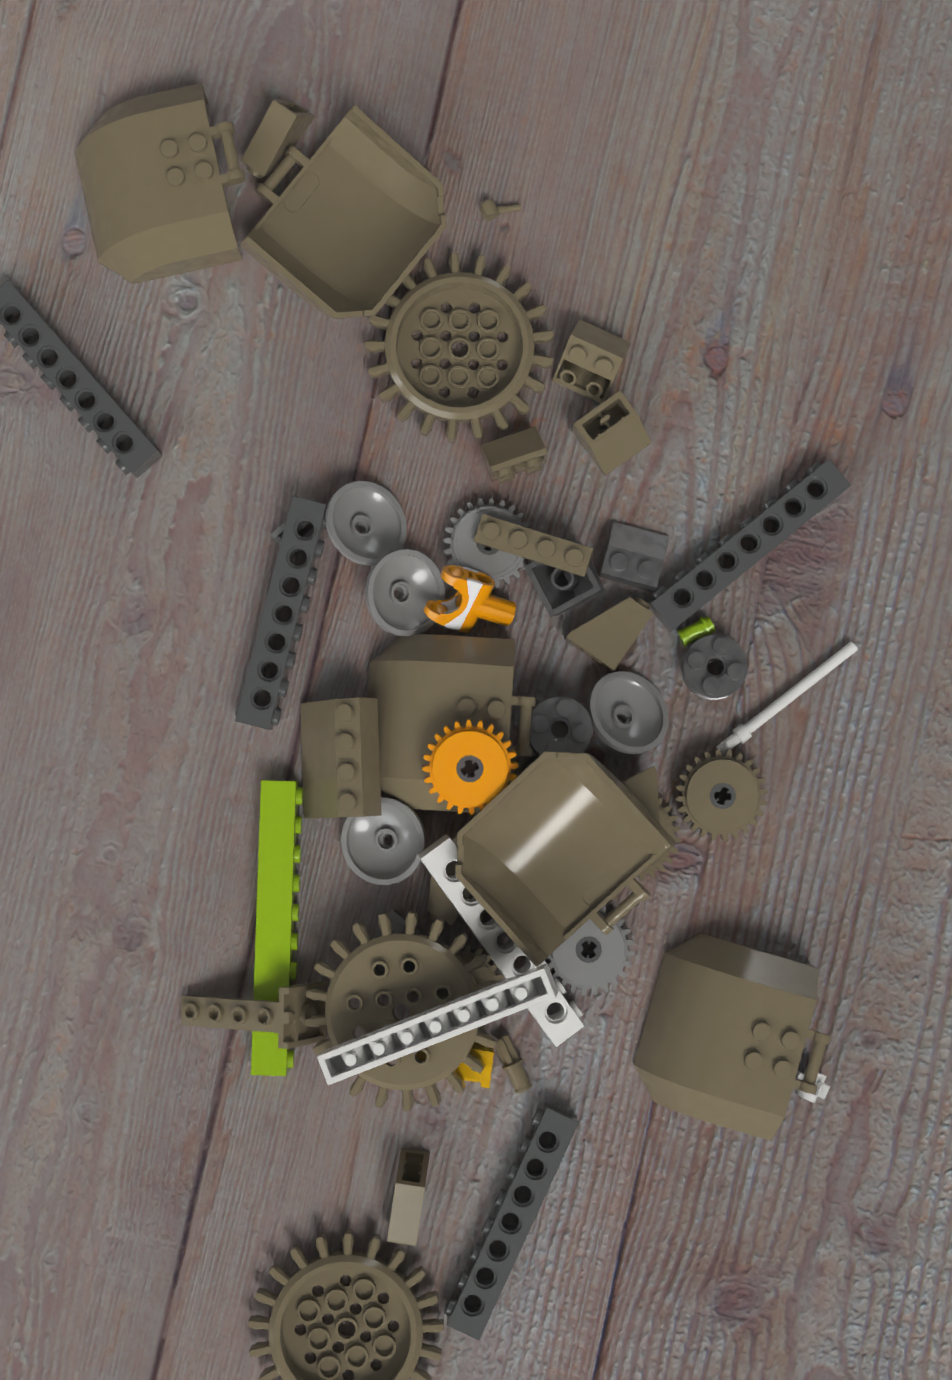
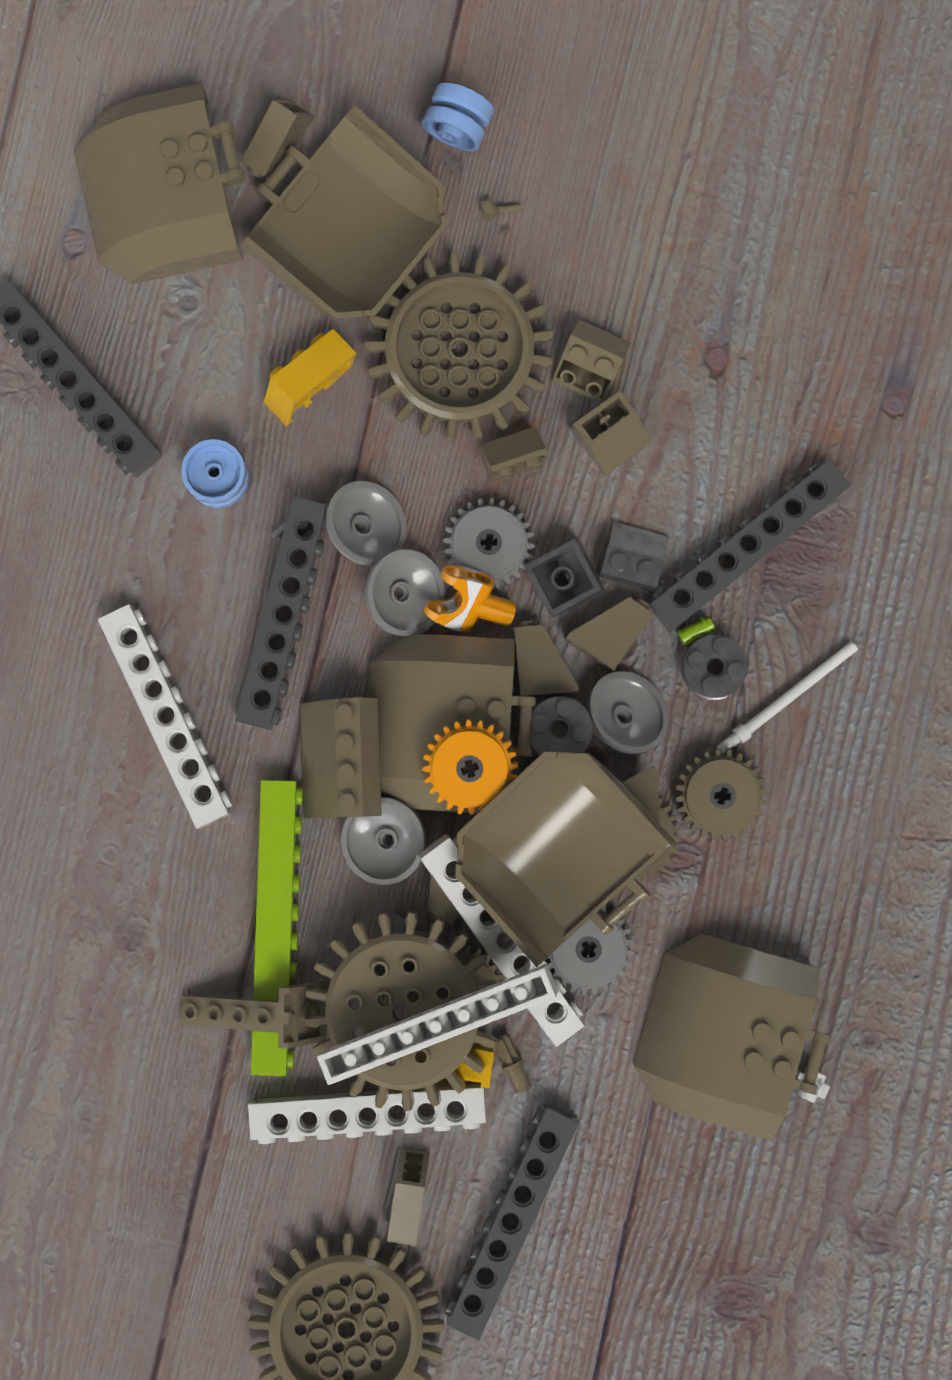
dark tan plate [474,514,594,578] -> none
none -> white brick [98,604,233,829]
none -> light blue wheel [181,439,250,509]
none -> white brick [248,1083,486,1144]
none -> yellow wedge [263,329,357,427]
none -> light blue wheel [422,83,494,152]
none -> dark tan slope [514,621,578,697]

